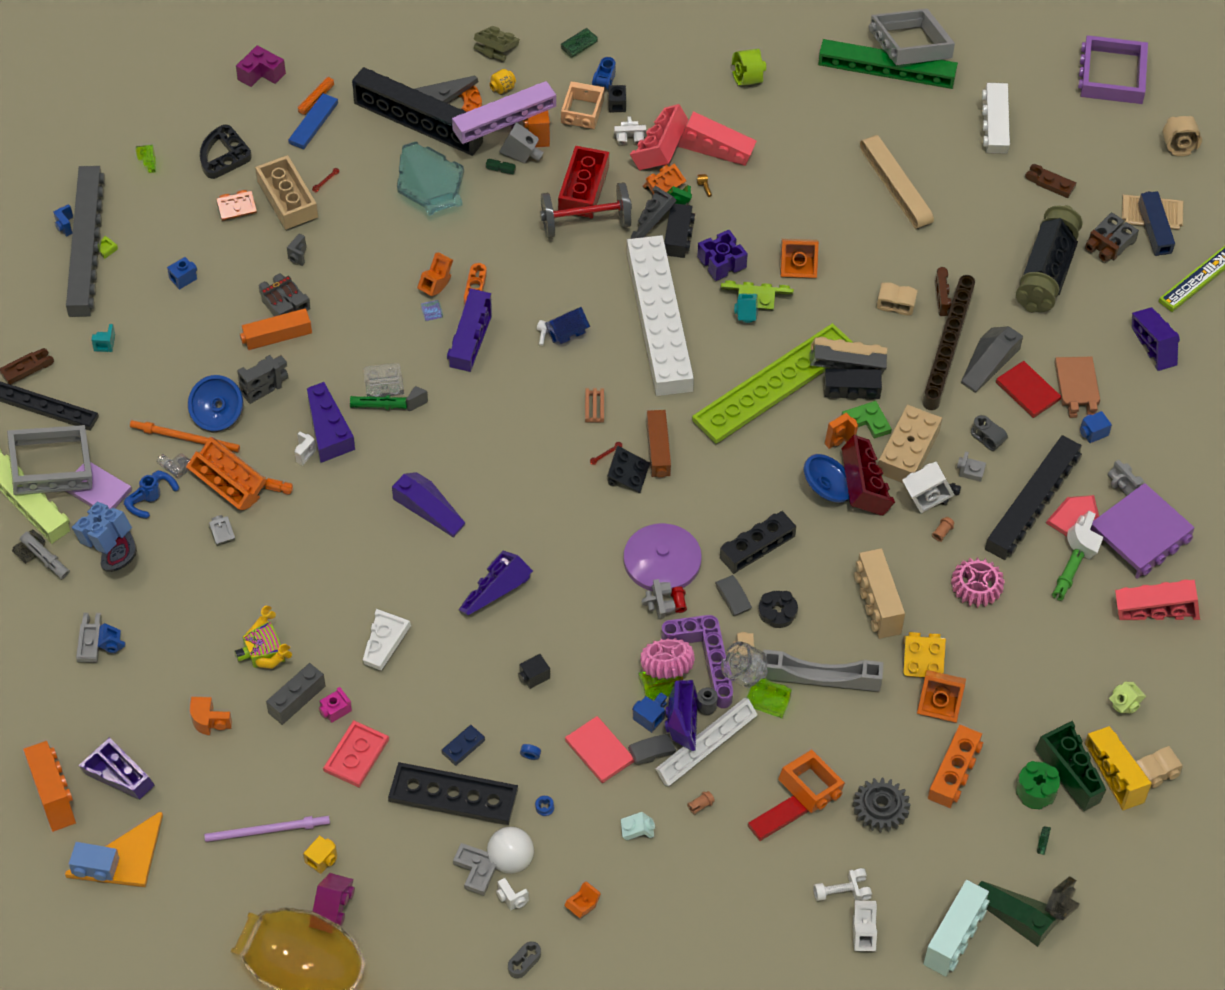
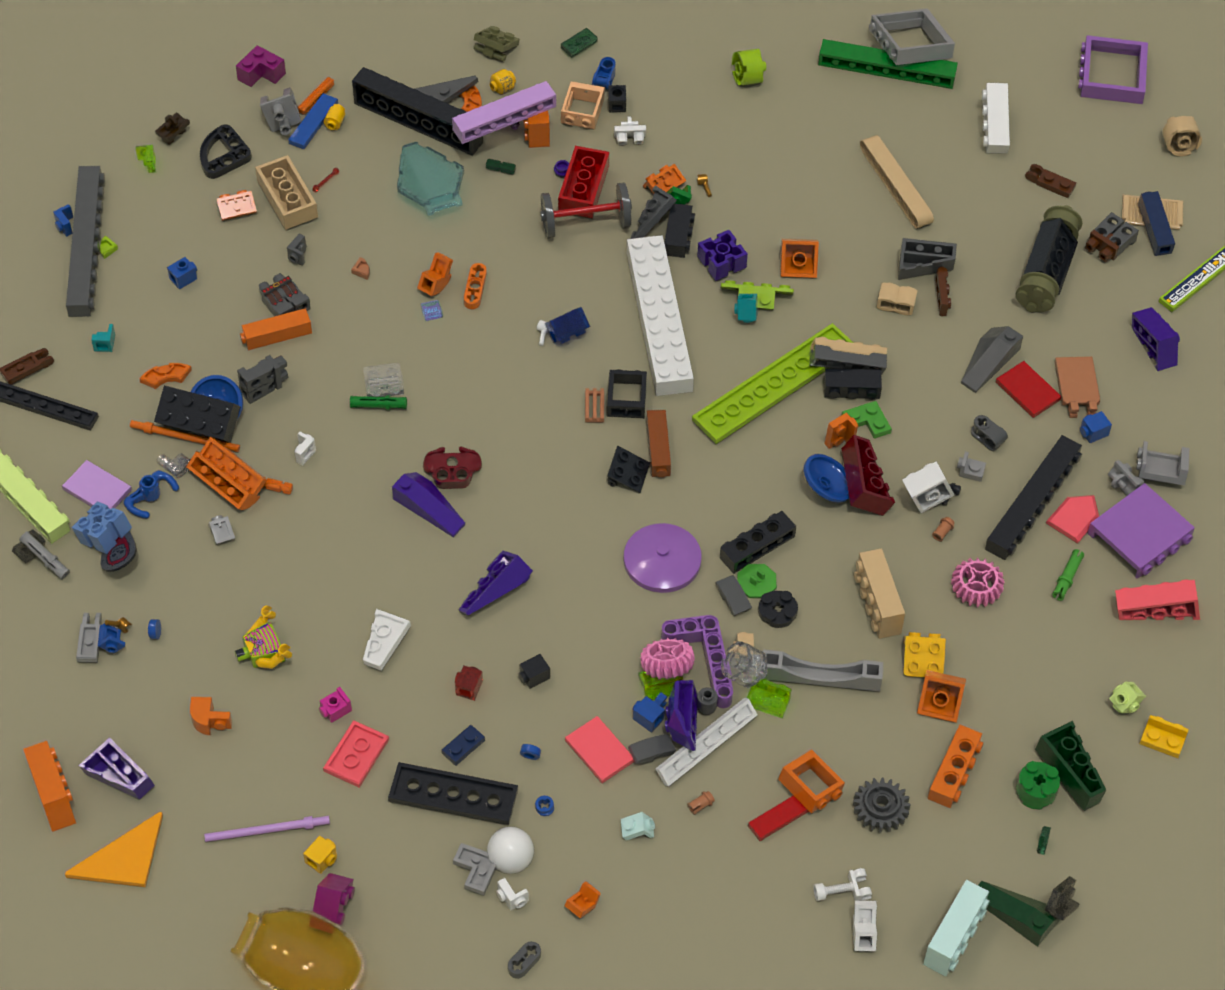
light grey window [7,425,92,495] -> none
medium blue brick [69,842,119,881] -> none
dark grey brick [266,663,326,725] -> none
dark purple wedge [307,382,355,463] -> none
dark grey slope [406,386,428,411] -> none
dark purple wedge [447,288,492,372] -> none
light grey torso [499,122,544,163] -> none
clear red hinge [590,442,622,465] -> none
coral wedge [630,104,688,171] -> none
light grey hips [641,579,675,619] -> none
red pin [670,586,687,613] -> none
coral wedge [677,111,757,166] -> none
tan brick [878,405,942,483] -> none
dark brown beam [923,275,975,410] -> none
white brick [1067,511,1103,560] -> none
yellow wedge [1085,726,1152,811] -> none
tan brick [1136,746,1183,788] -> none
none -> pearl gold hand [105,617,132,633]
none -> orange tile [139,363,192,389]
none -> blue tile [148,619,161,639]
none -> black brick [154,385,241,443]
none -> dark brown hips [155,112,190,145]
none -> light grey piece [260,87,301,135]
none -> yellow brick [324,104,345,130]
none -> nougat tile [351,257,370,280]
none -> dark red piece [423,446,482,489]
none -> clear red brick [455,665,483,701]
none -> dark purple plate [554,160,569,177]
none -> black window [607,369,647,419]
none -> bright green piece [737,564,777,598]
none -> dark grey wedge [898,238,957,280]
none -> light grey panel [1136,441,1189,486]
none -> yellow bracket [1139,715,1189,758]

